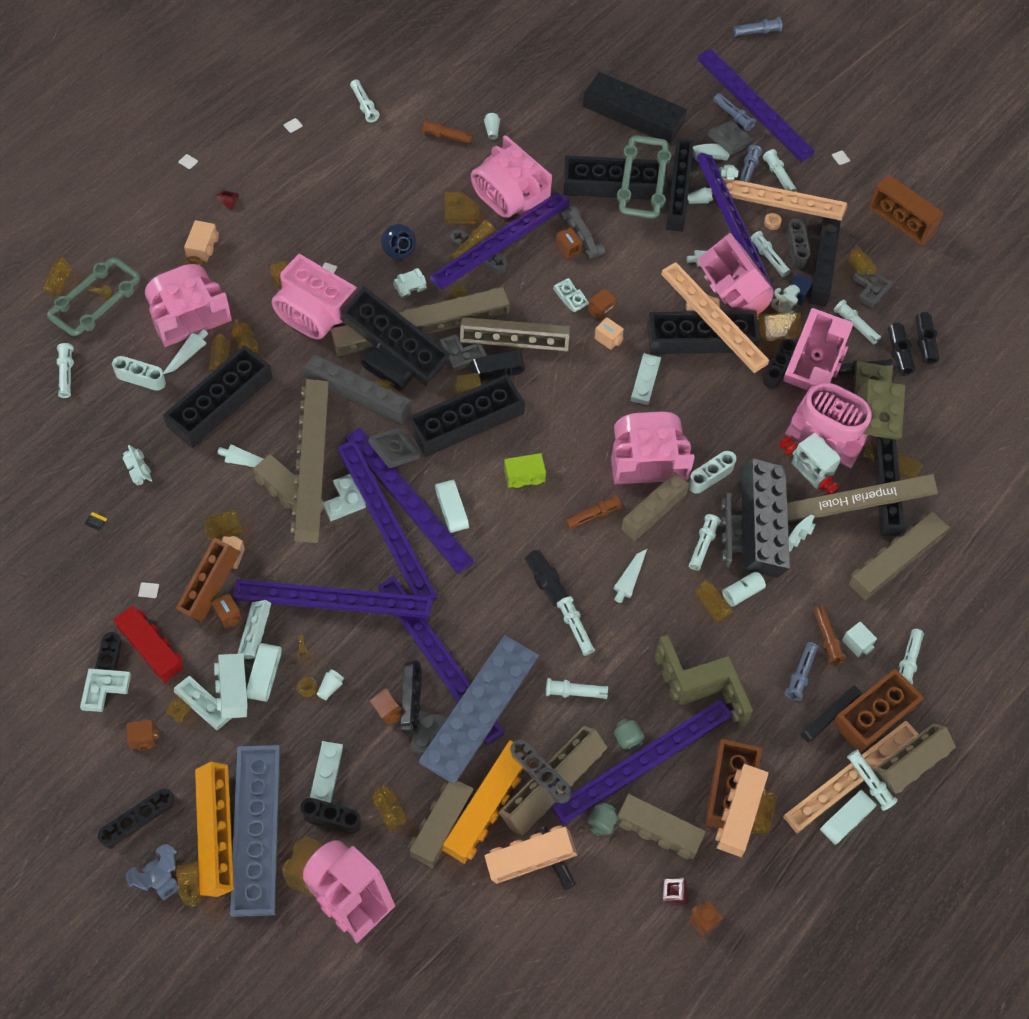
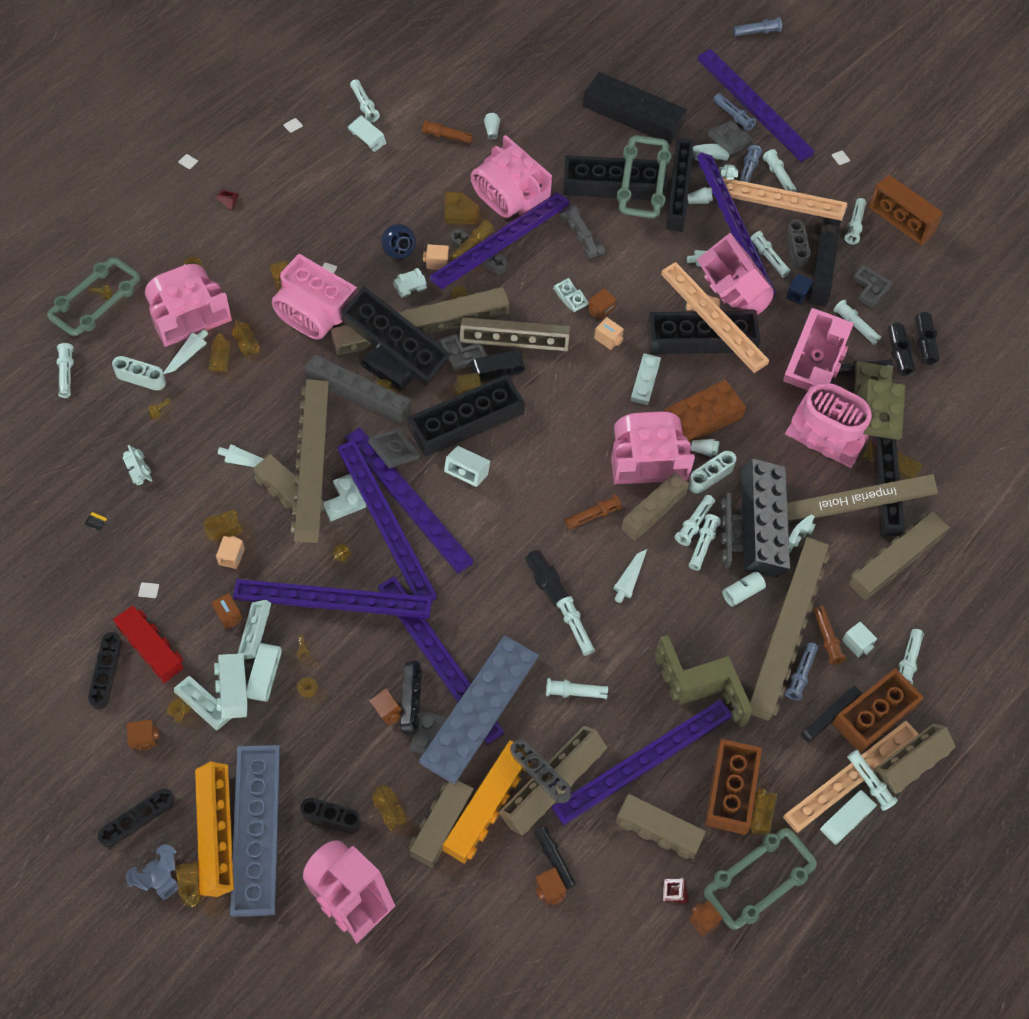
clear yellow hinge [43,256,71,295] -> none
light aqua plate [80,669,131,712] -> none
black brick [163,345,273,448] -> none
dark orange brick [175,538,241,622] -> none
light nougat brick [184,220,219,262] -> none
clear yellow brick [282,835,324,897] -> none
light aqua plate [310,741,343,803] -> none
light aqua cone [316,669,344,701] -> none
light aqua beam [435,480,469,533] -> none
light nougat brick [484,826,577,884] -> none
lime brick [504,453,546,488] -> none
dark orange brick [556,227,582,259] -> none
sand green head [587,803,618,836] -> none
sand green head [614,719,644,751] -> none
clear yellow hinge [694,580,733,622] -> none
light nougat brick [715,764,769,857] -> none
clear yellow brick [757,312,801,341] -> none
black beam [763,339,797,389] -> none
light nougat tile [764,213,782,230] -> none
light aqua piece [771,285,800,319] -> none
light aqua brick [779,433,841,495] -> none
clear yellow hinge [848,246,877,276] -> none
none -> clear yellow hand [148,398,170,420]
none -> clear yellow plate [333,543,351,562]
none -> light aqua hinge [348,115,387,152]
none -> light nougat brick [423,244,449,270]
none -> light aqua brick [444,446,490,487]
none -> dark orange brick [535,867,567,905]
none -> dark orange brick [663,379,746,444]
none -> light aqua pin [675,495,715,546]
none -> light aqua cone [691,439,719,457]
none -> sand green bar [704,828,817,930]
none -> dark tan brick [749,537,830,721]
none -> light aqua pin [844,198,867,244]

